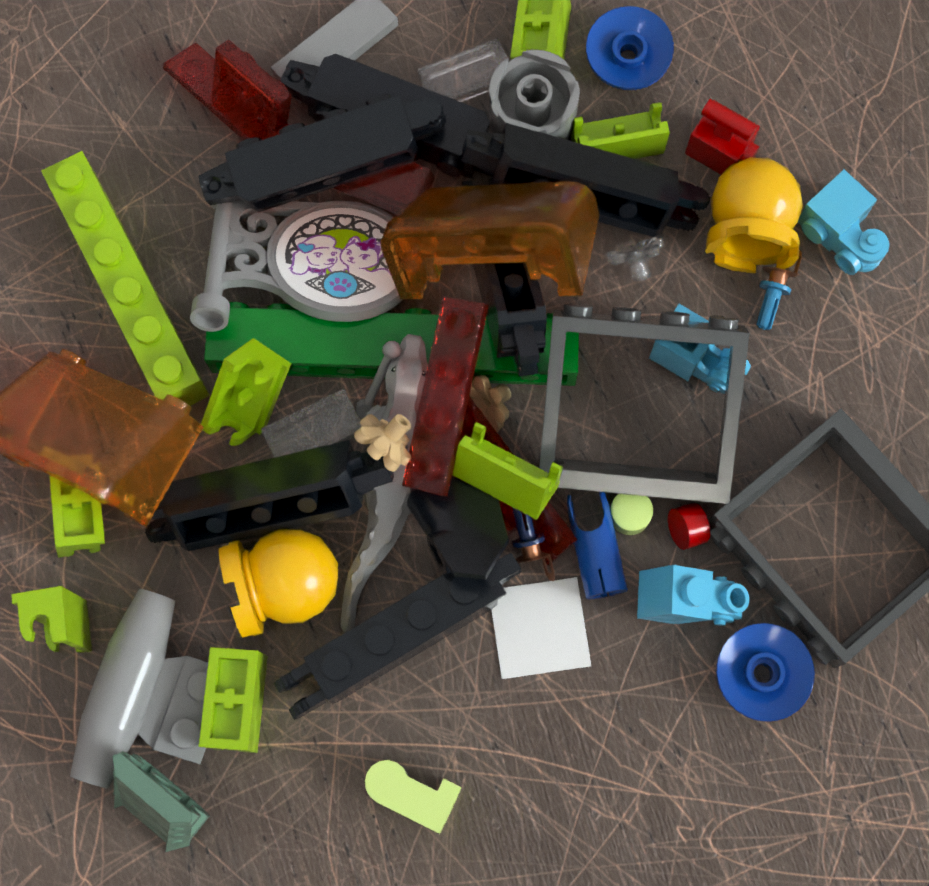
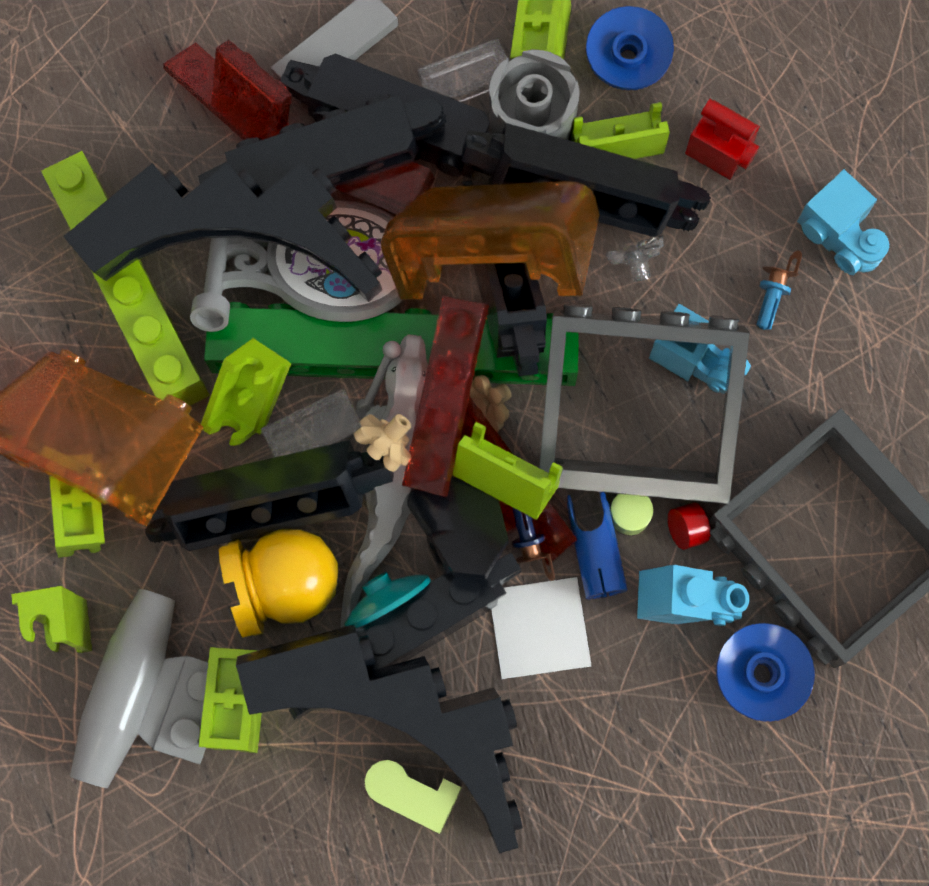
sand green slope [112,751,210,852] -> none
yellow tile [705,157,803,273] -> none
none -> black arch [63,161,383,302]
none -> black arch [236,624,523,853]
none -> teal dish [344,572,431,628]

